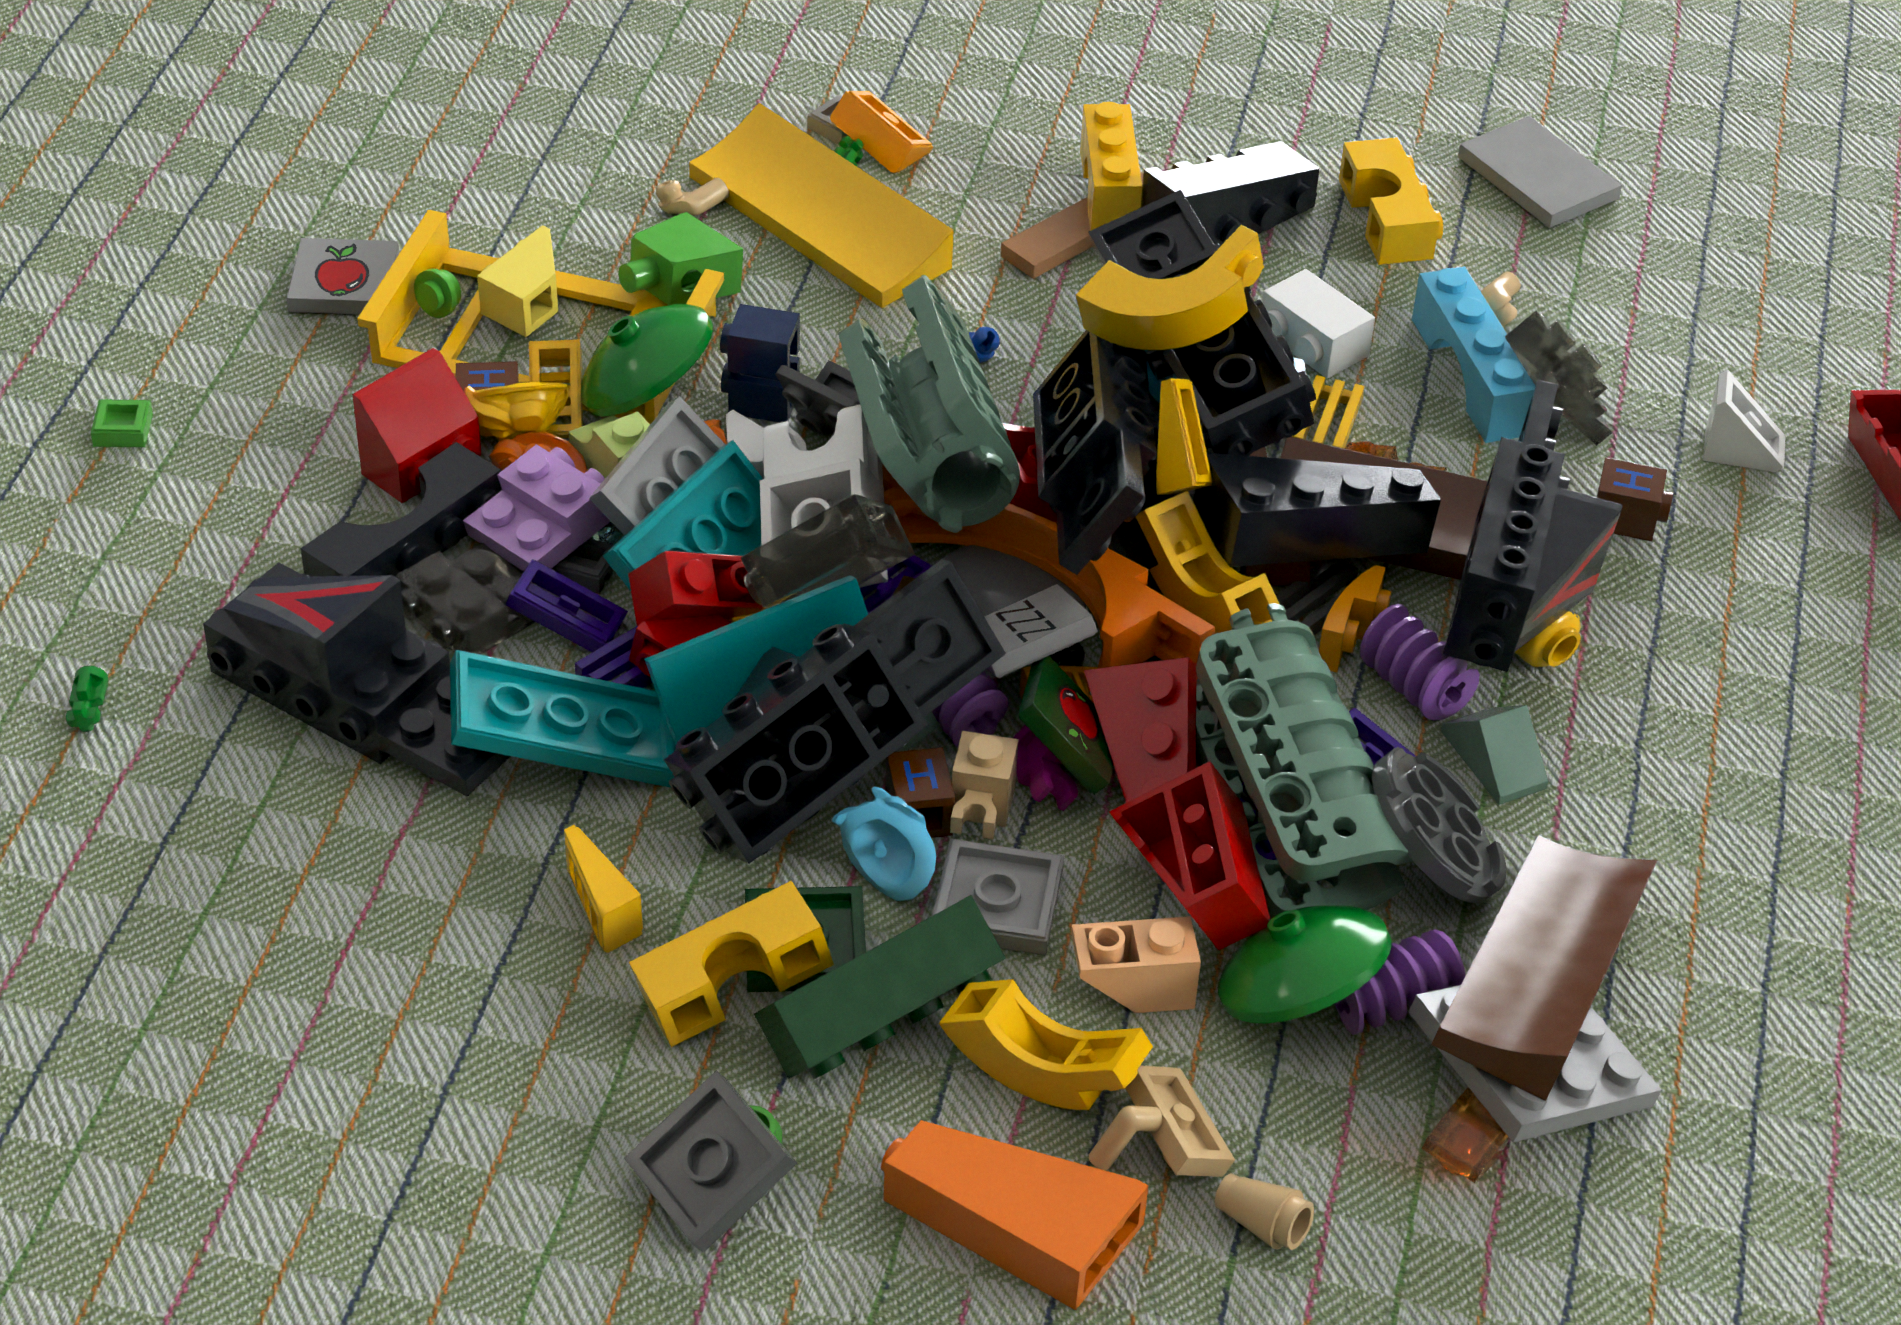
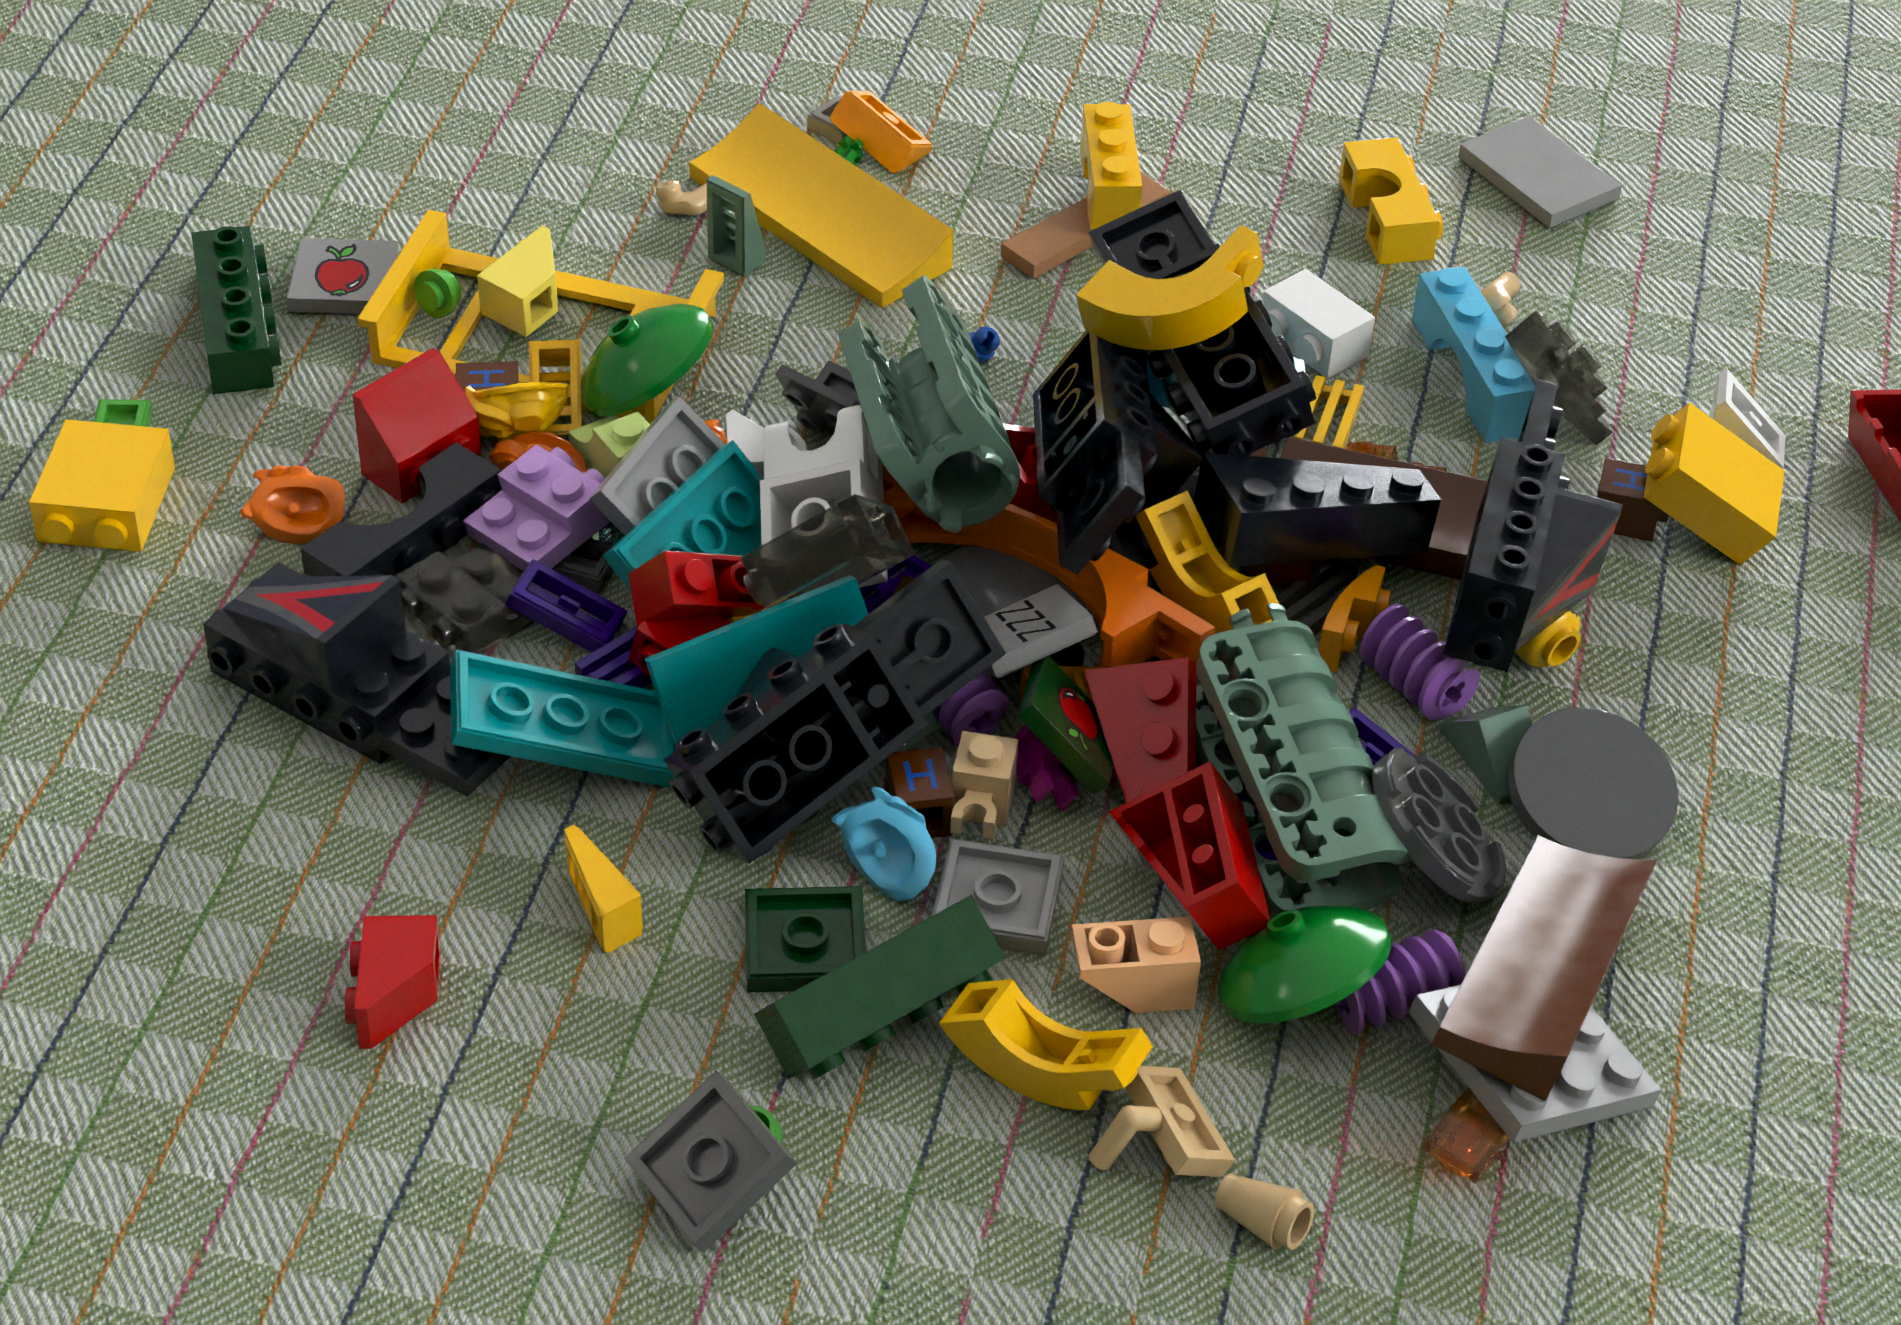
green piece [66,666,109,732] -> none
bright green torso [618,212,743,305] -> none
yellow arch [629,880,834,1047] -> none
dark blue piece [720,304,800,423] -> none
orange slope [881,1120,1149,1310] -> none
black wedge [1140,141,1320,246] -> none
yellow slope [1156,378,1213,495] -> none
none -> yellow brick [29,419,175,552]
none -> dark green brick [191,226,282,394]
none -> orange hat [240,465,346,544]
none -> red slope [345,915,441,1049]
none -> sand green slope [706,175,766,276]
none -> dark grey tile [1508,707,1678,859]
none -> yellow brick [1643,402,1785,565]

